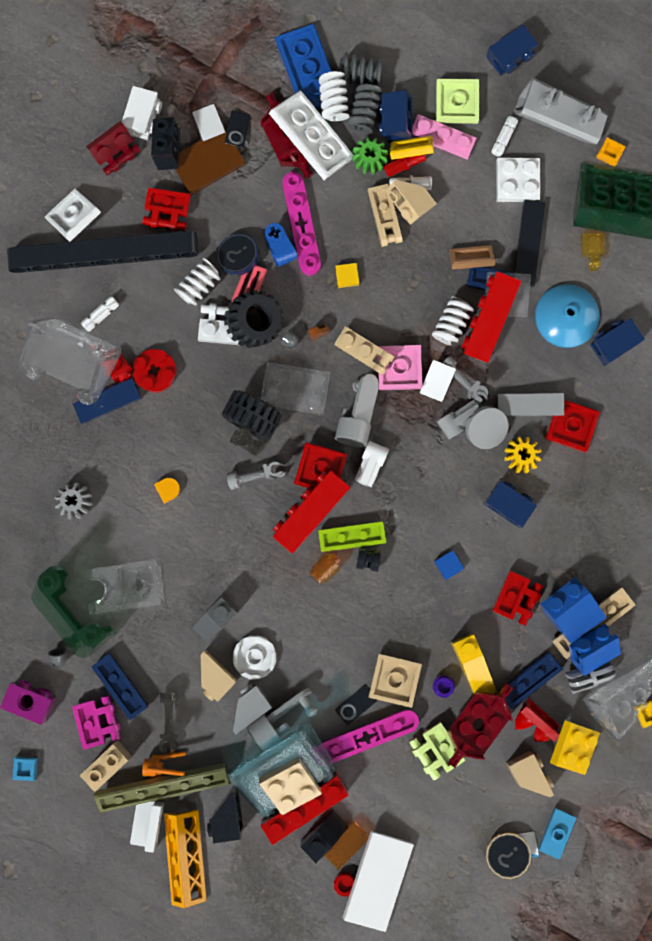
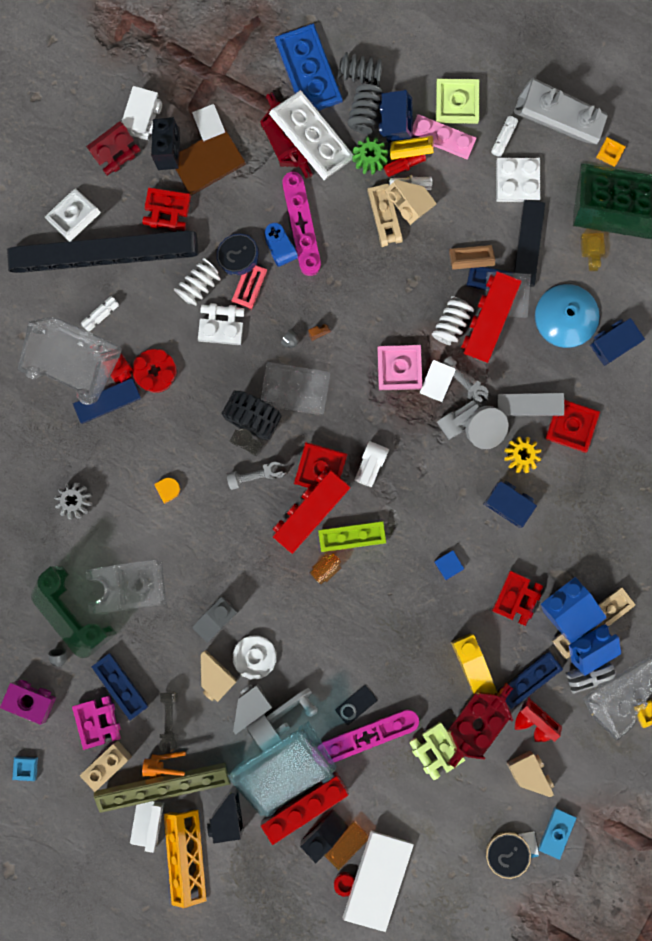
black tyre [224,290,284,348] -> none
black sticker [225,110,250,148] -> none
tan plate [259,757,322,815] -> none
white piece [319,71,349,121] -> none
tan plate [334,326,395,375] -> none
yellow tile [335,263,359,288] -> none
light grey piece [335,374,379,447] -> none
black wheel [356,547,381,572] -> none
tan plate [368,653,422,708] -> none
dark purple plate [433,675,455,698] -> none
dark blue brick [486,24,538,77] -> none
yellow plate [550,720,600,775] -> none

